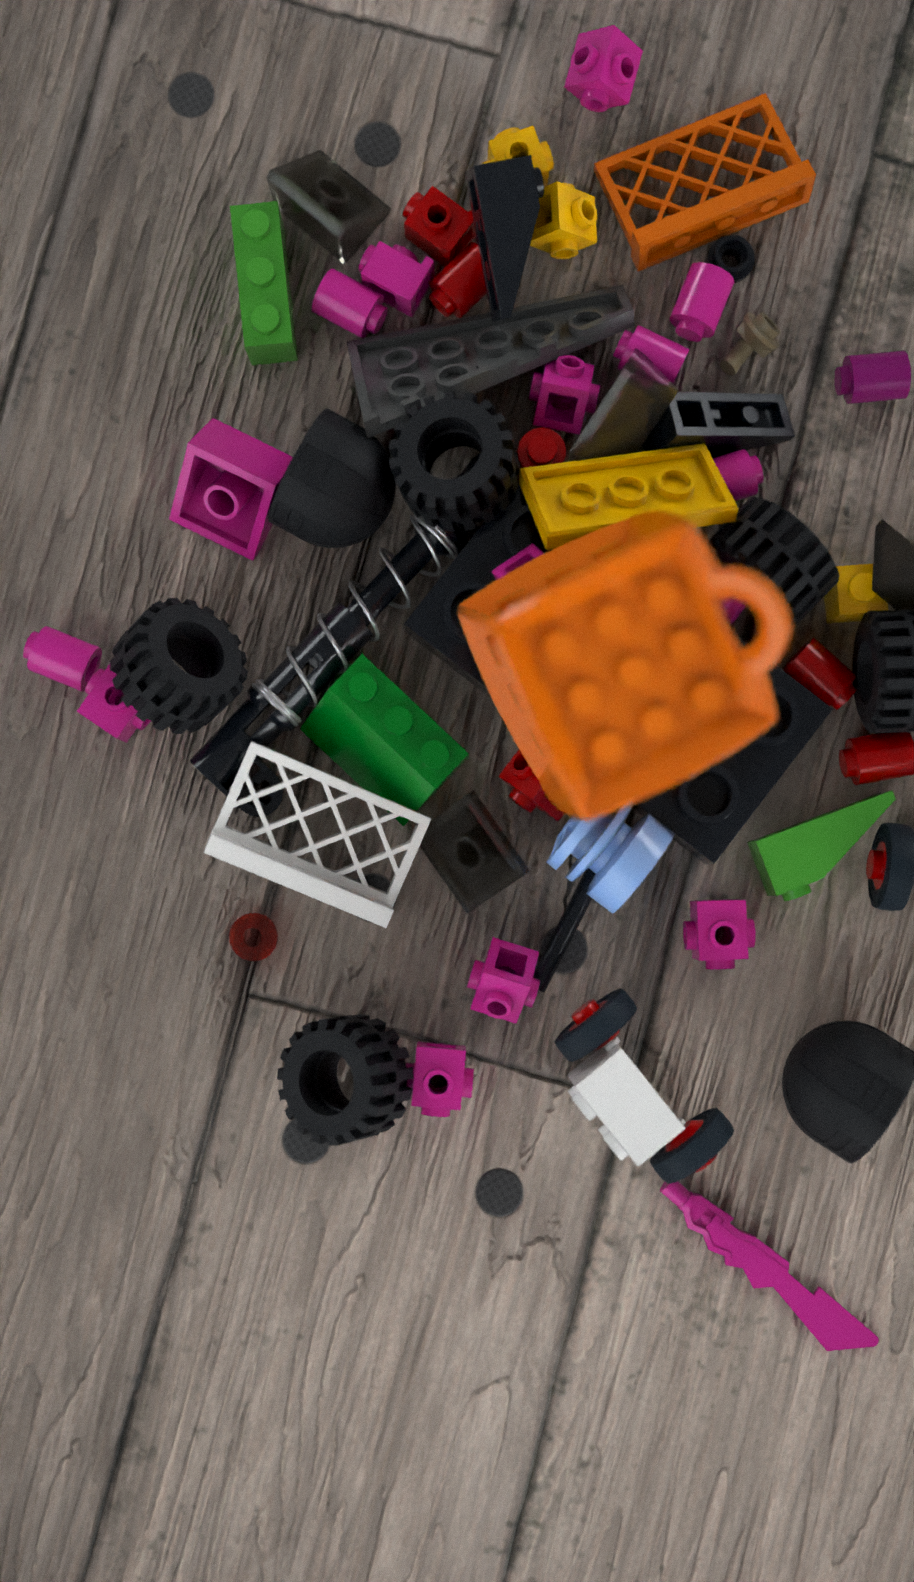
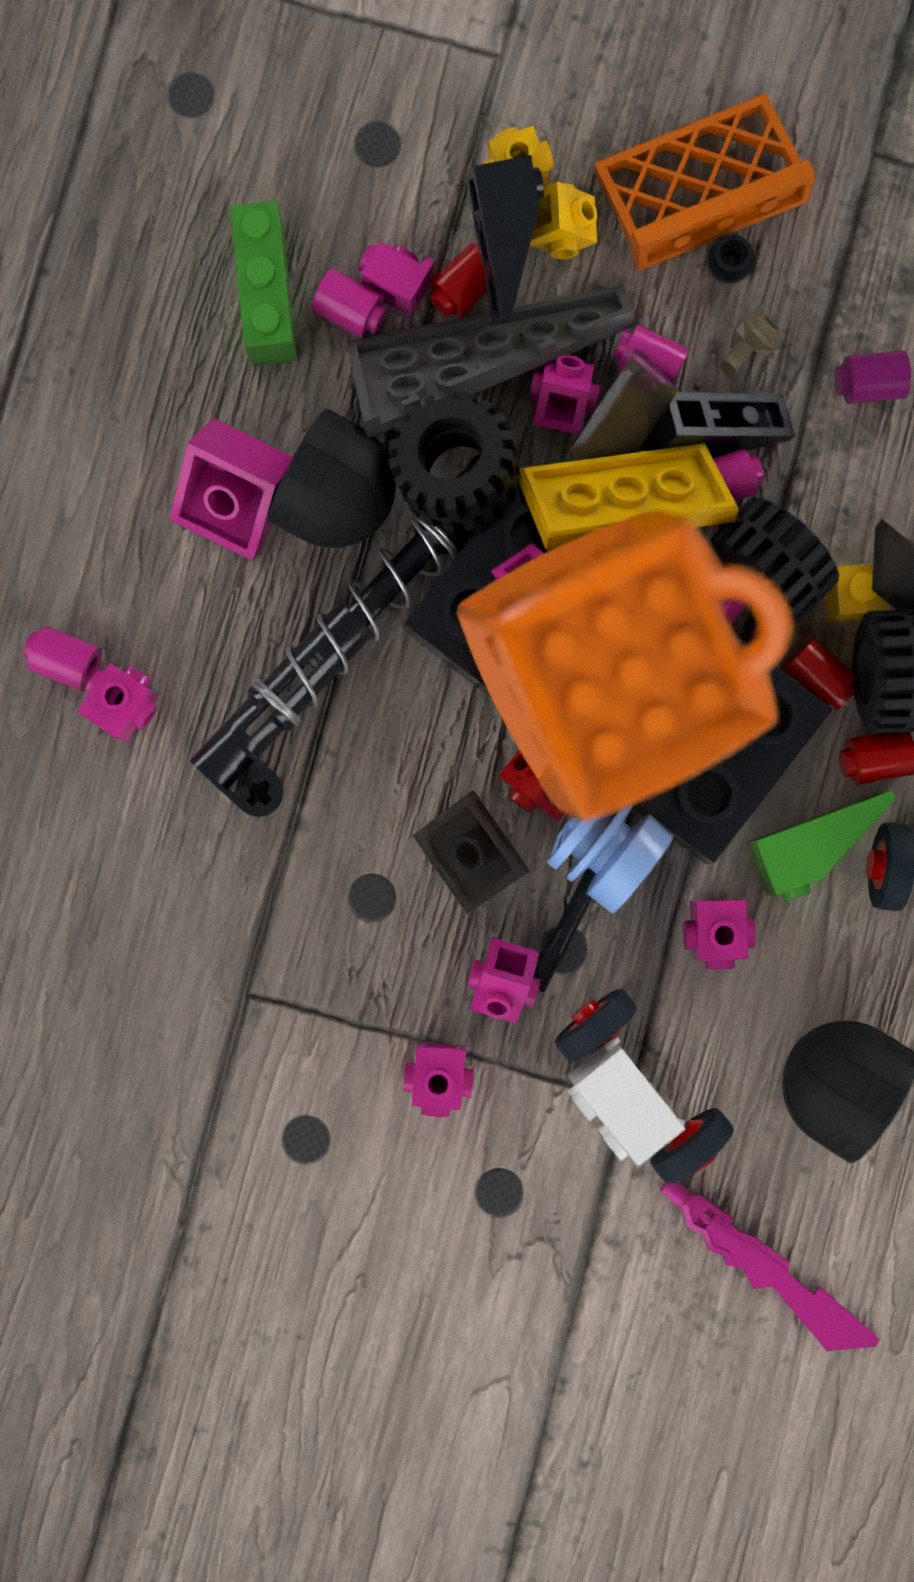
black tyre [110,598,248,734] -> none
white fence [204,741,431,928] -> none
clear red plate [229,913,278,961] -> none
clear smoke slope [267,150,391,265] -> none
black tyre [277,1014,413,1146] -> none
green slope [300,654,469,827] -> none
red brick [402,185,476,267] -> none
red brick [517,427,566,478] -> none
dark pink brick [564,25,643,112] -> none
dark pink brick [670,262,735,342] -> none

